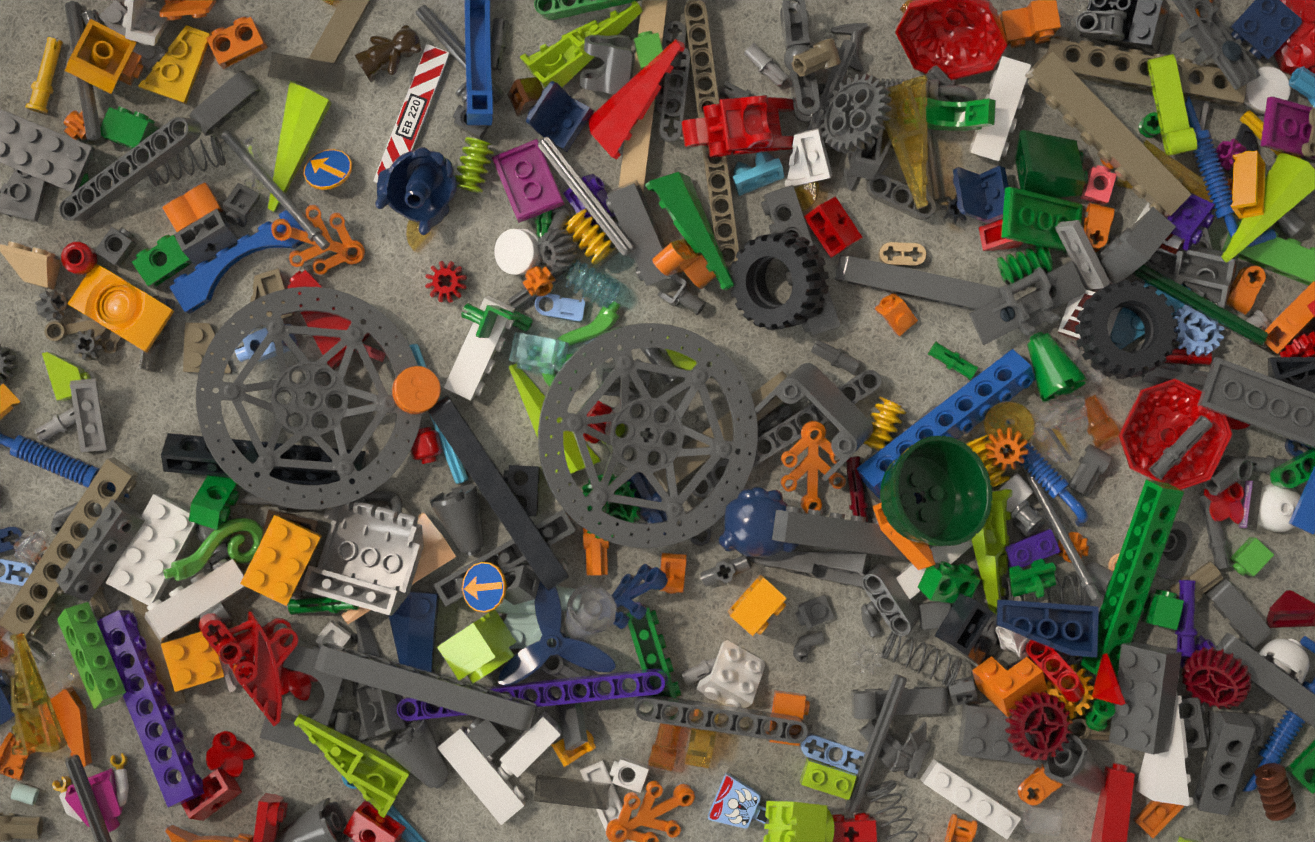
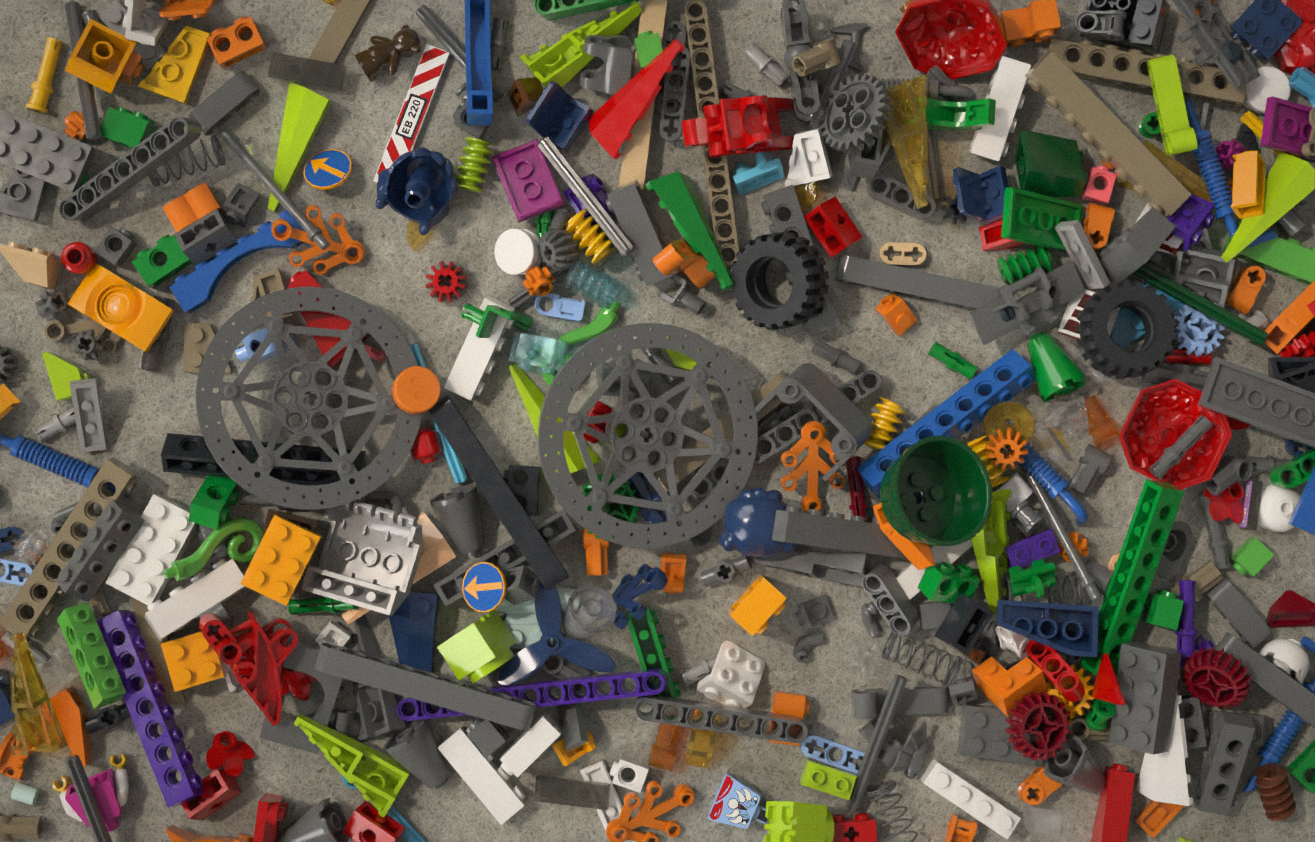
none -> black axle [85,703,131,734]

